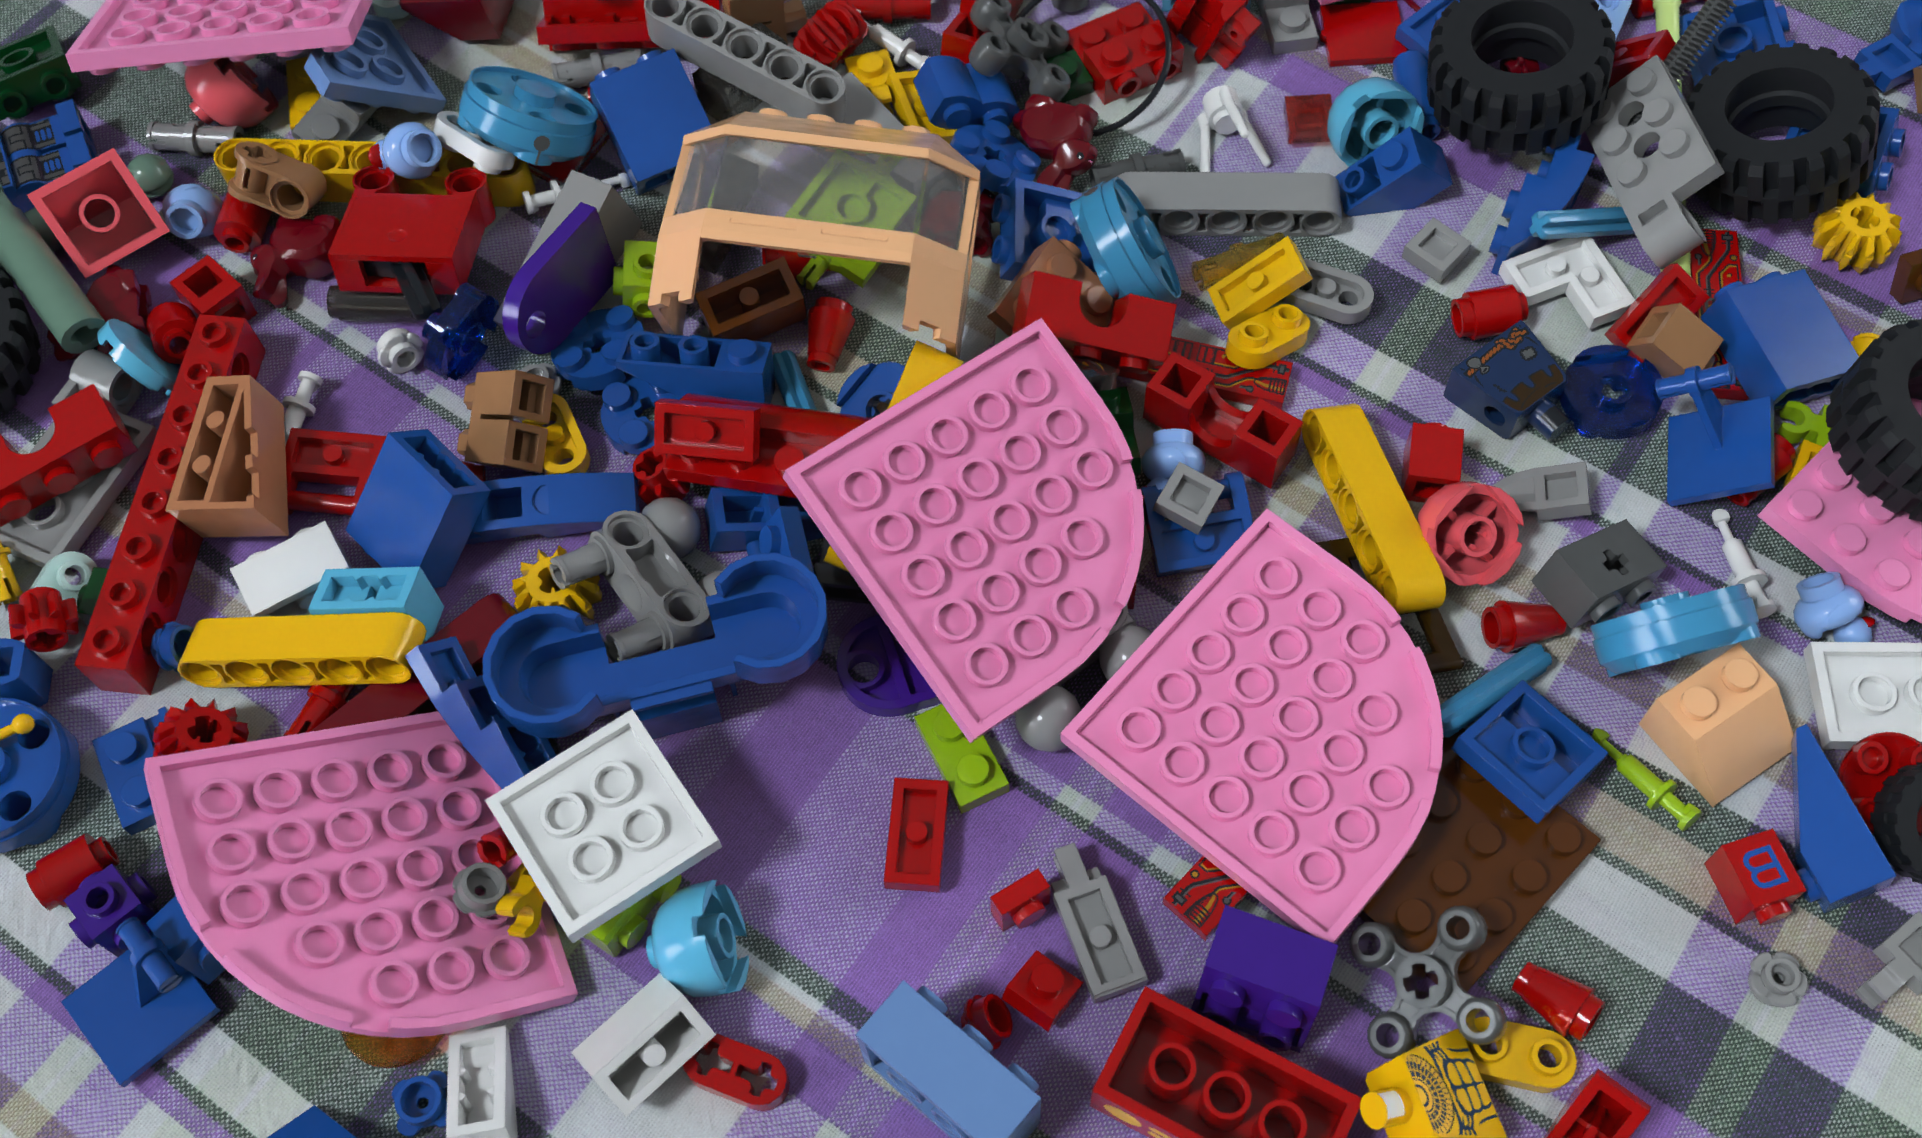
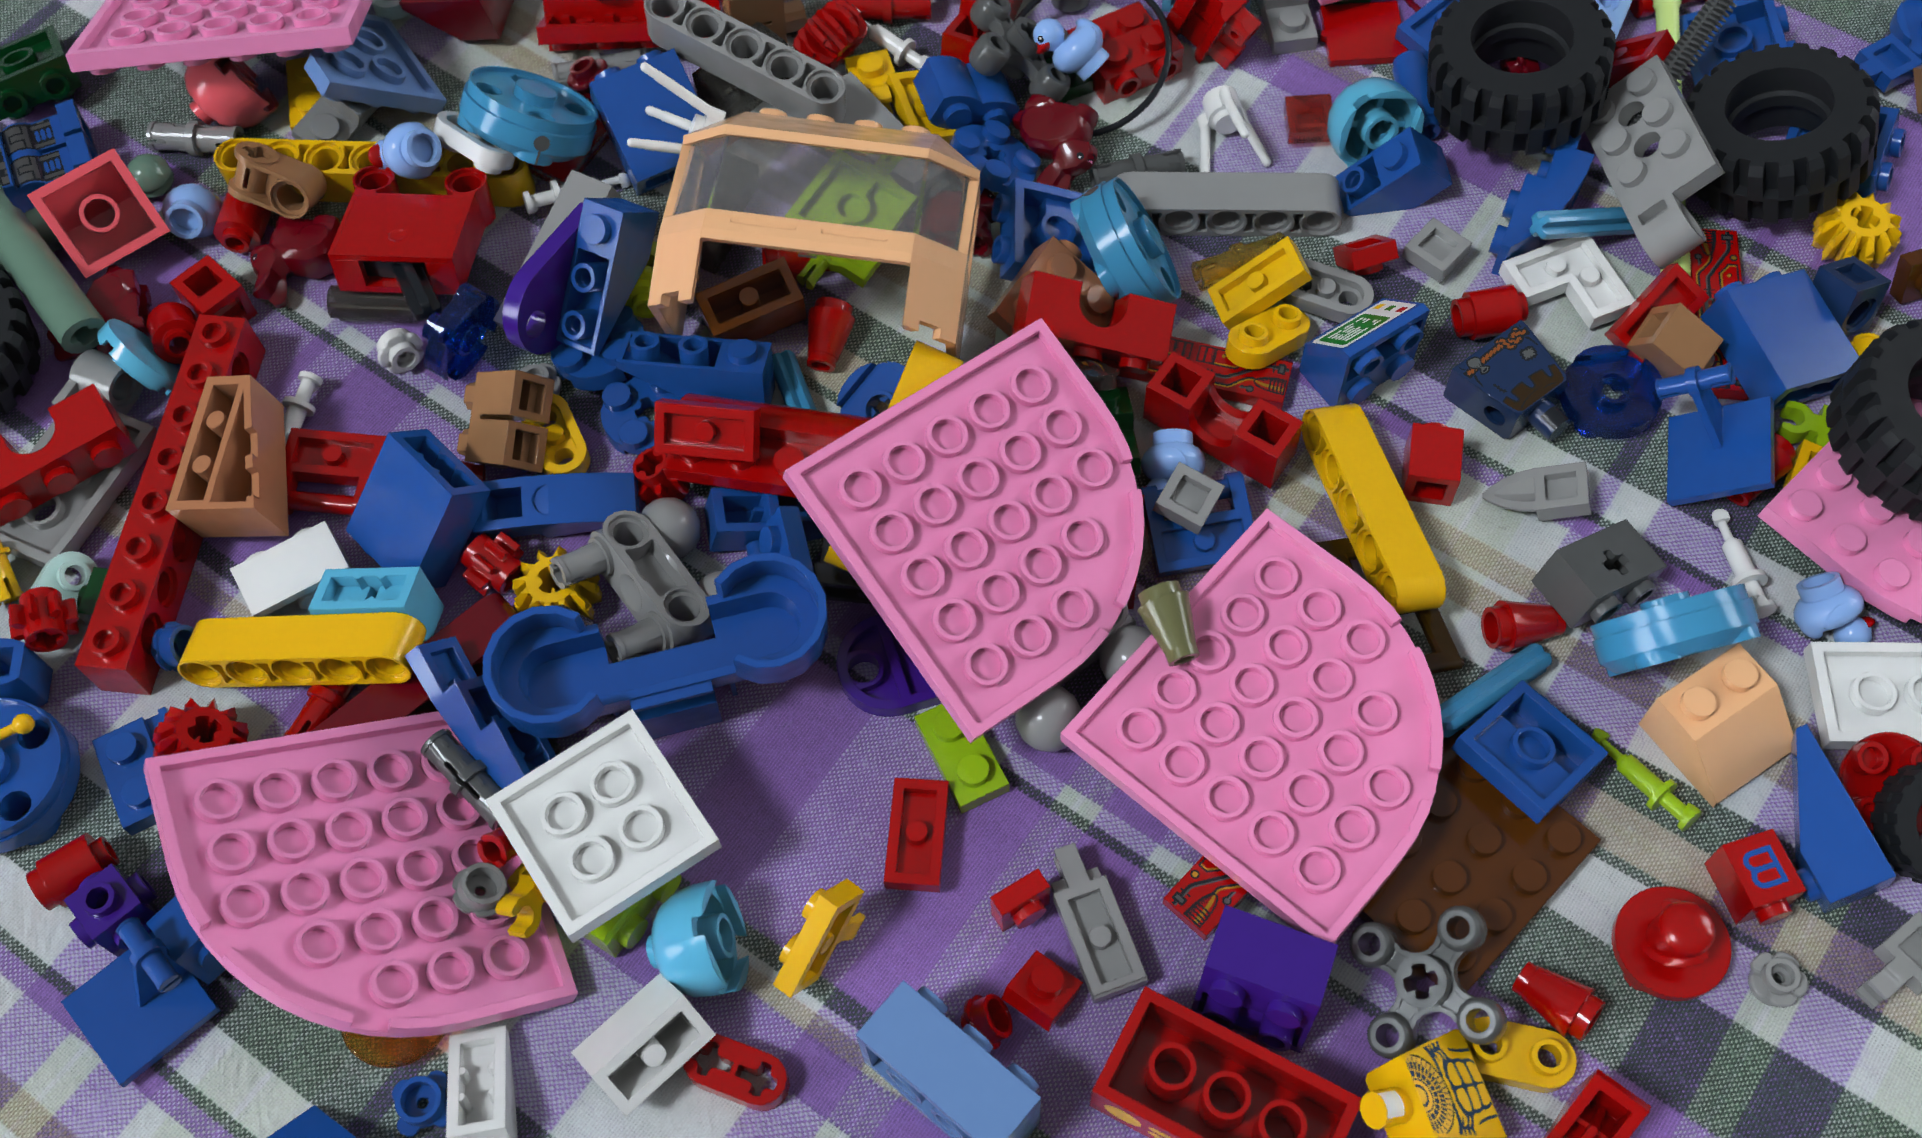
coral cylinder [1416,481,1524,587] -> none
none -> dark grey pin [421,729,502,830]
none -> red gear [461,531,524,597]
none -> blue slope [556,198,659,356]
none -> dark red plate [567,56,608,98]
none -> white plant [627,62,726,154]
none -> yellow plate [773,879,865,998]
none -> light blue animal [1033,18,1110,81]
none -> olive cone [1137,580,1200,666]
none -> blue slope [1299,298,1430,406]
none -> red plate [1332,234,1399,275]
none -> red plate [1611,886,1732,1001]
none -> dark blue brick [1813,256,1892,337]

